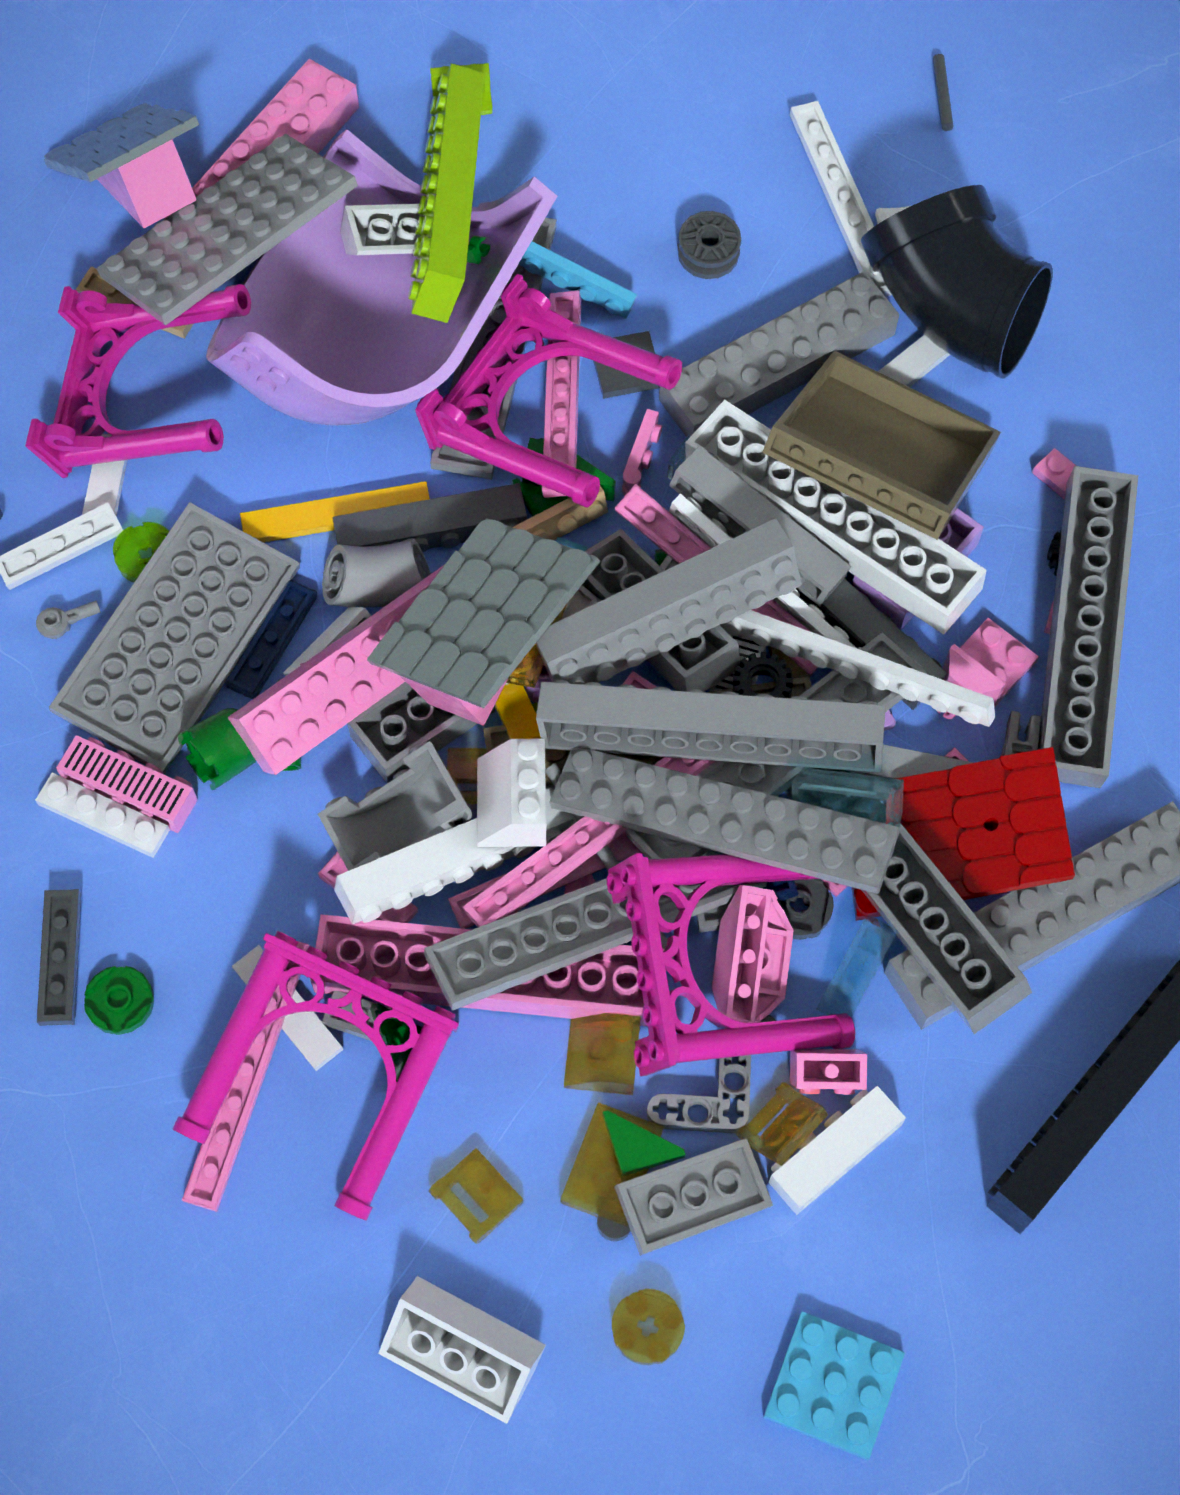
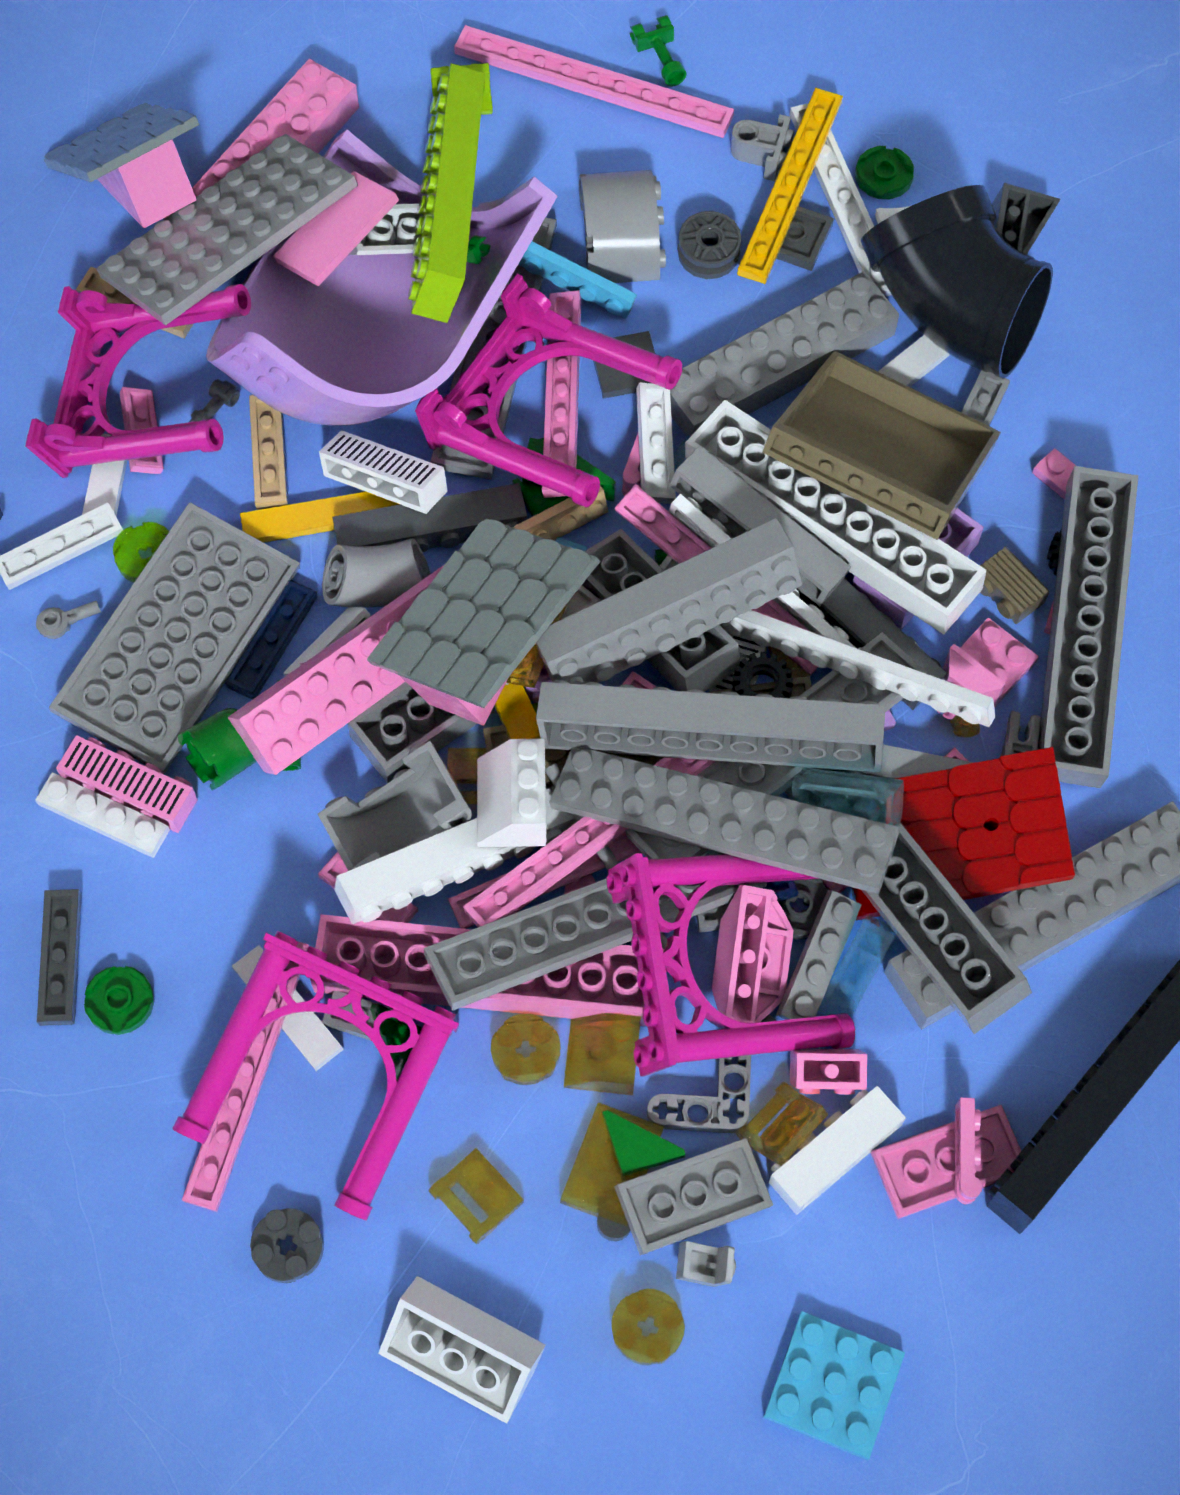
dark grey bar [933,54,954,131] -> none
none -> bright pink tile [119,387,164,474]
none -> dark grey bar [189,379,240,422]
none -> tan plate [249,395,288,509]
none -> dark grey plate [250,1208,324,1283]
none -> bright pink tile [273,171,399,287]
none -> white brick [319,430,448,514]
none -> bright pink plate [454,25,734,138]
none -> clear yellow plate [491,1014,561,1085]
none -> light grey cylinder [579,170,666,283]
none -> green bar [629,15,687,86]
none -> white plate [636,382,676,504]
none -> light grey bracket [676,1241,736,1287]
none -> light grey pin [731,114,794,181]
none -> yellow tile [737,87,843,284]
none -> dark grey plate [776,206,834,271]
none -> light grey plate [776,890,861,1020]
none -> green tile [855,146,914,199]
none -> bright pink tile [871,1105,1021,1219]
none -> clear yellow plate [950,715,980,737]
none -> bright pink plate [955,1097,982,1205]
none -> light grey plate [961,370,1010,426]
none -> dark tan brick [980,547,1050,624]
none -> dark grey wedge [992,183,1061,255]

